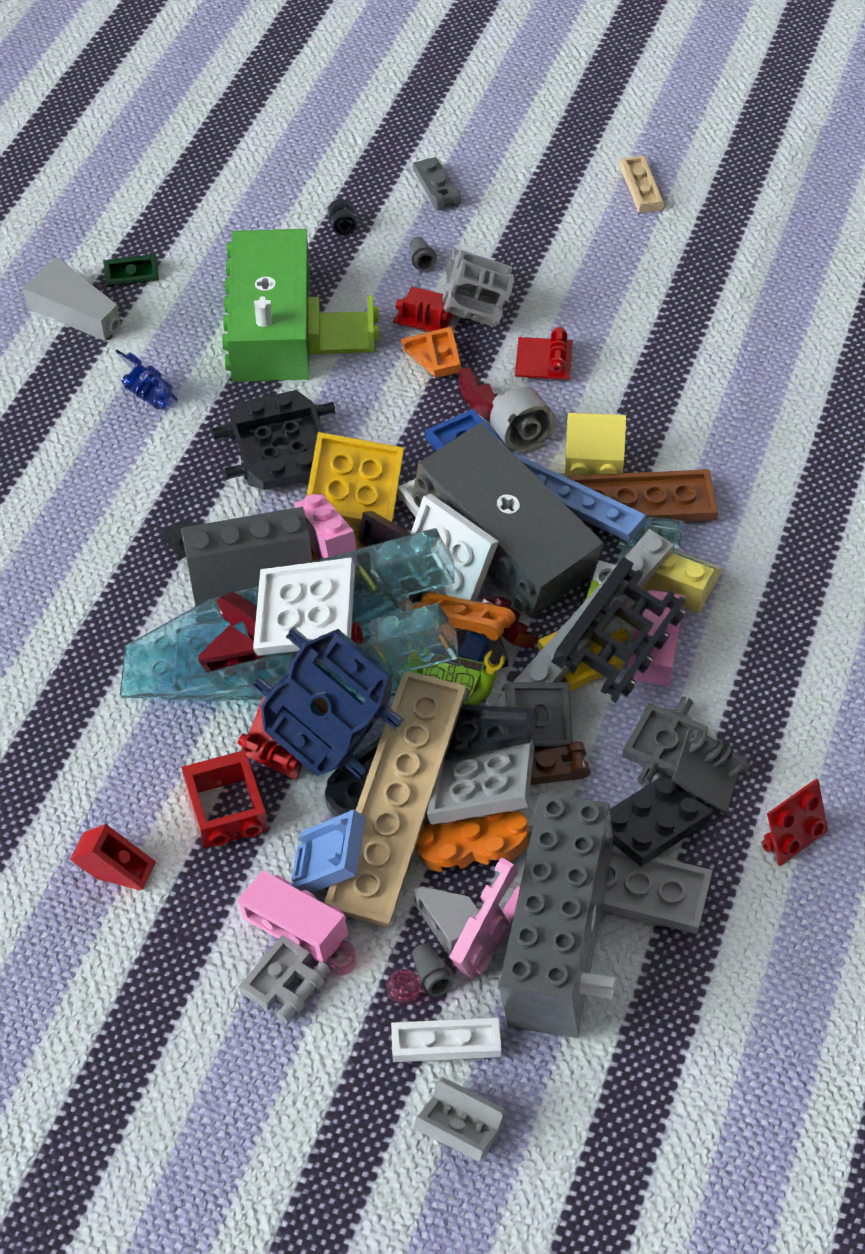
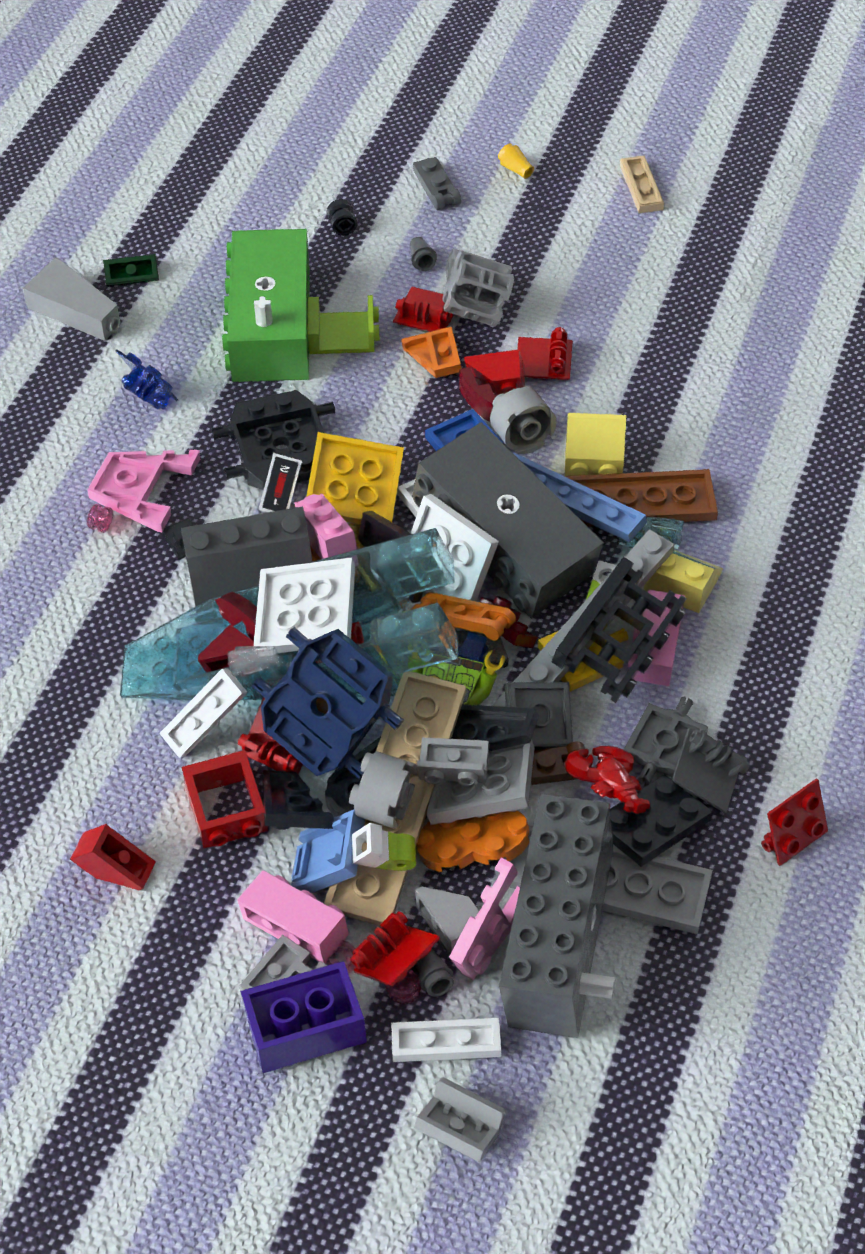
none -> clear pink bush [87,504,113,533]
none -> bright pink wing [88,450,200,533]
none -> white plate [160,668,248,758]
none -> clear cone [228,645,278,678]
none -> dark purple slope [241,961,367,1073]
none -> black tile [258,453,302,513]
none -> black wing [262,770,334,830]
none -> light grey brick [349,751,417,829]
none -> red hinge [350,911,441,987]
none -> leg [352,823,416,871]
none -> light grey bracket [417,737,489,786]
none -> red slope [464,349,525,395]
none -> yellow cone [498,143,534,179]
none -> red animal [565,746,650,813]

